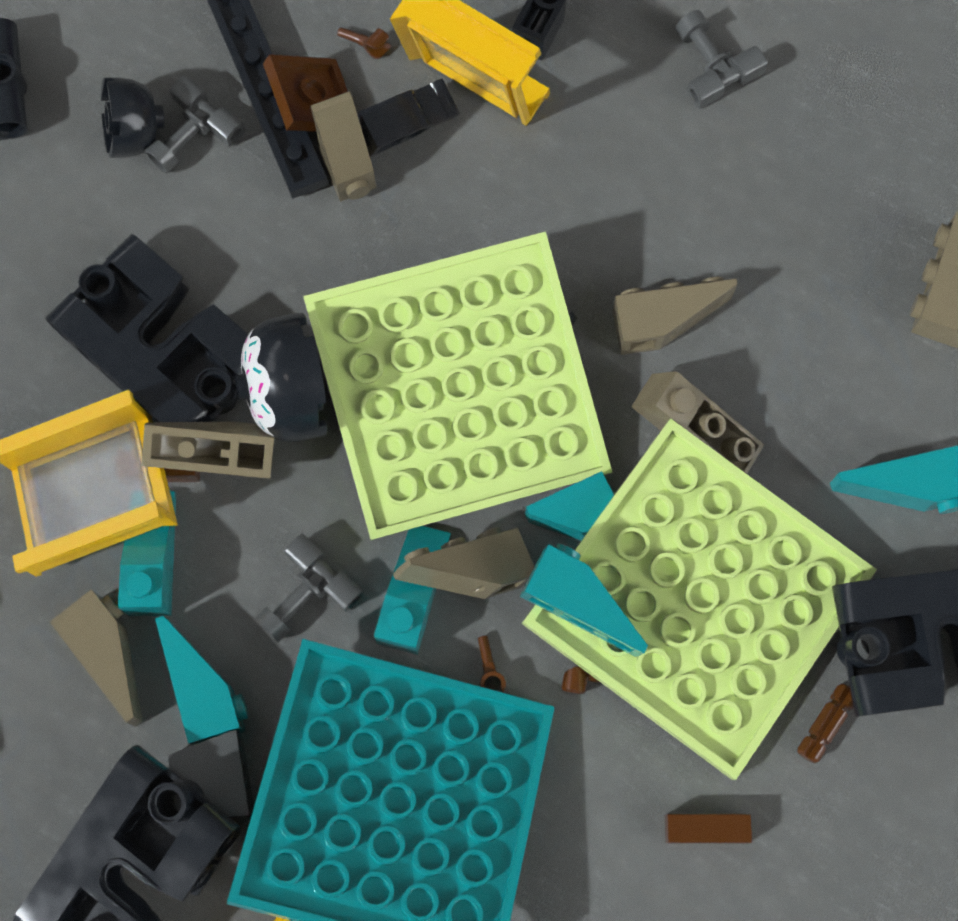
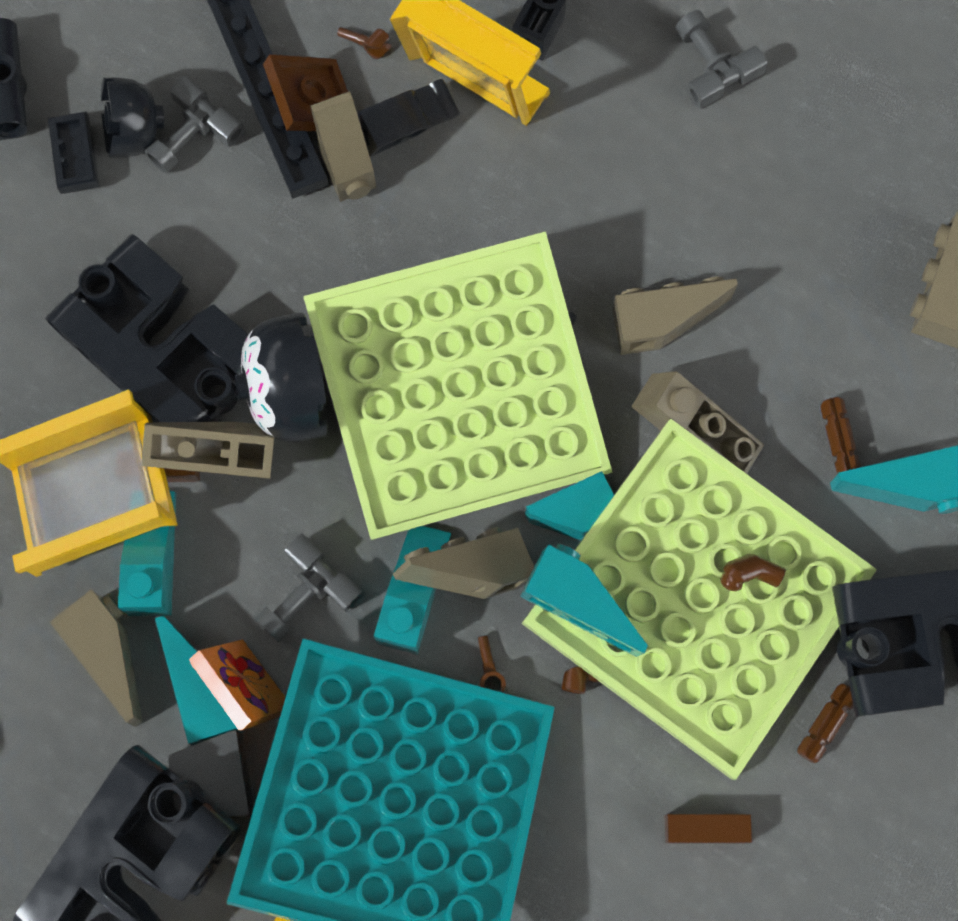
none -> black plate [48,111,100,194]
none -> orange tile [189,639,286,731]
none -> reddish brown arm [720,554,786,592]
none -> reddish brown axle [820,397,861,474]

